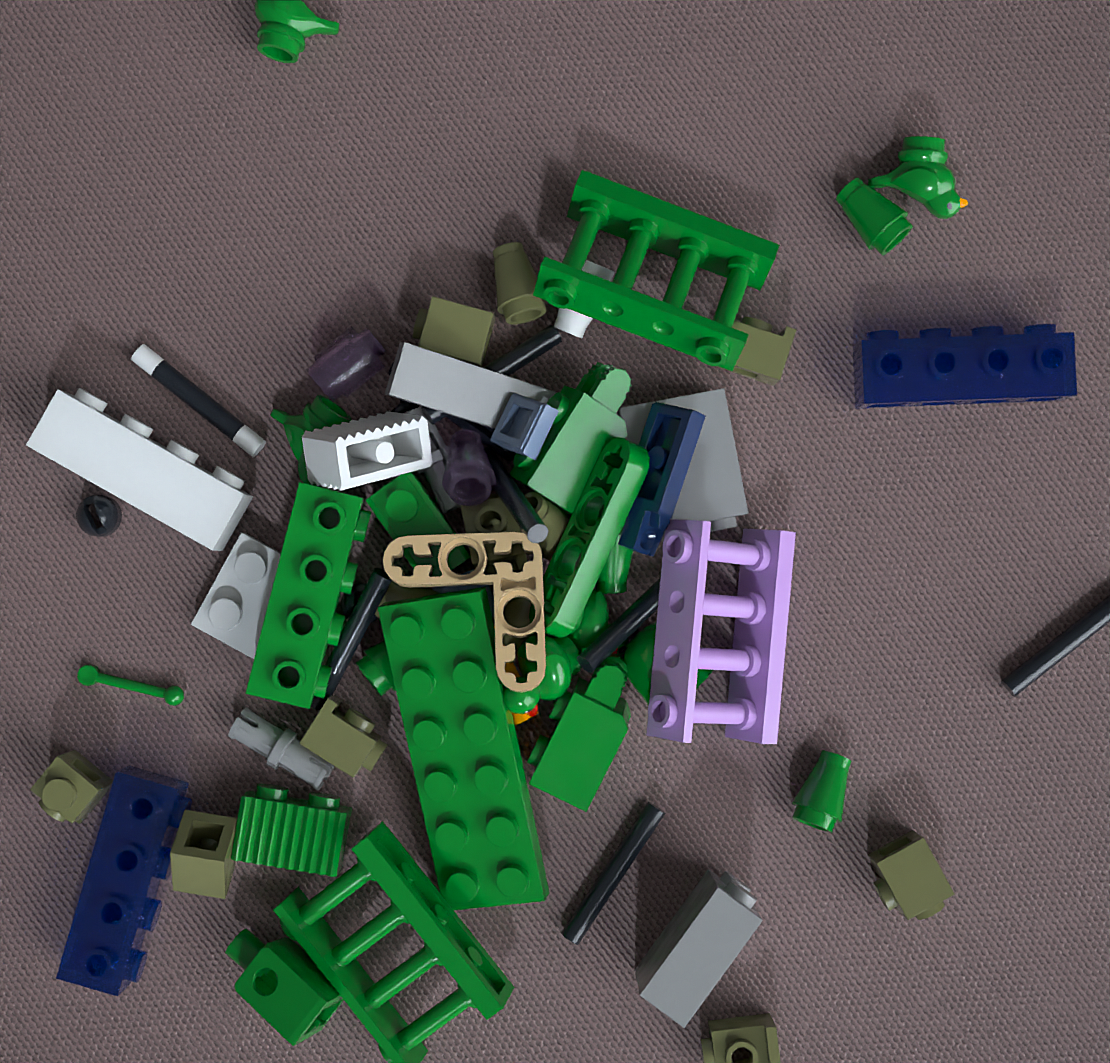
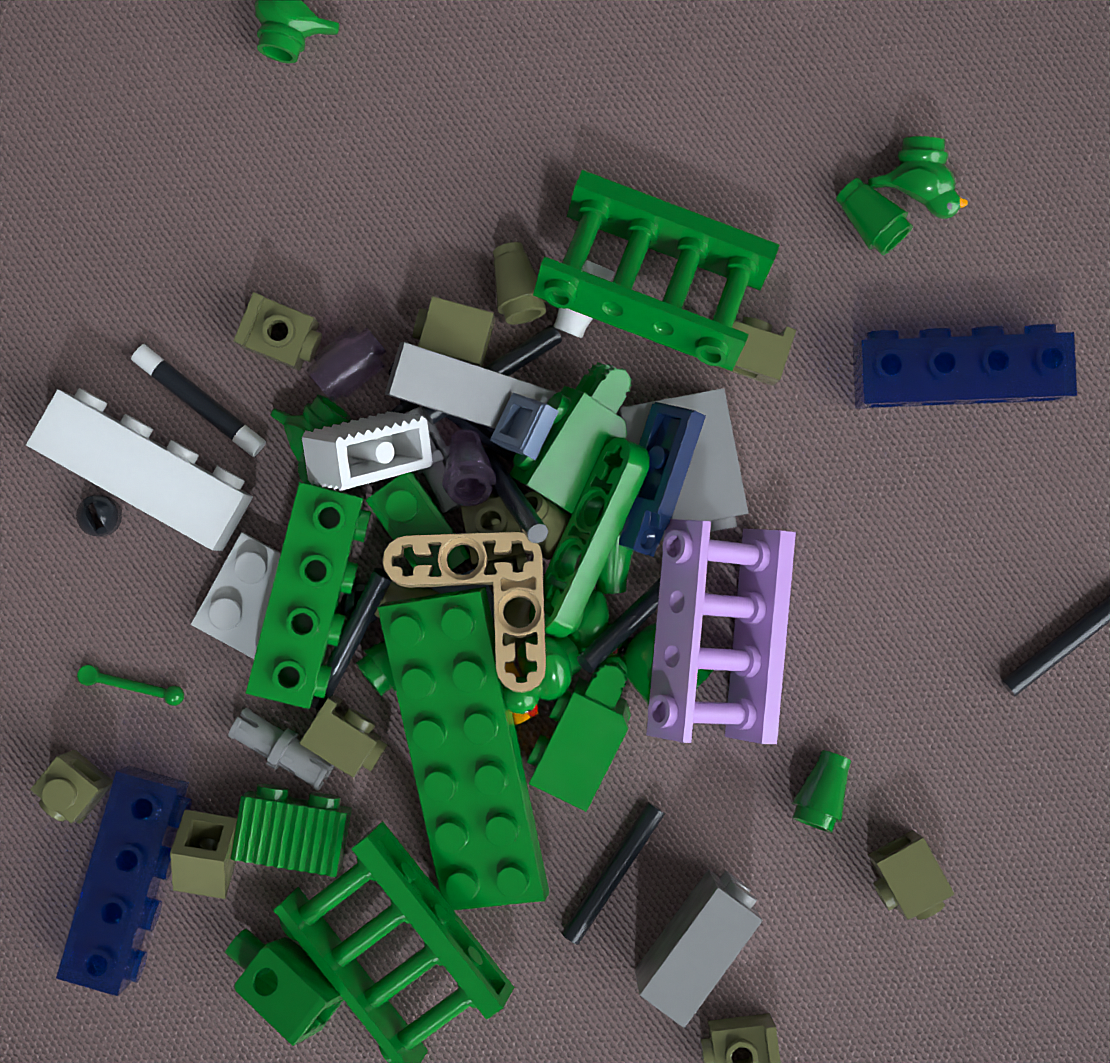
none -> olive brick [233,292,322,371]

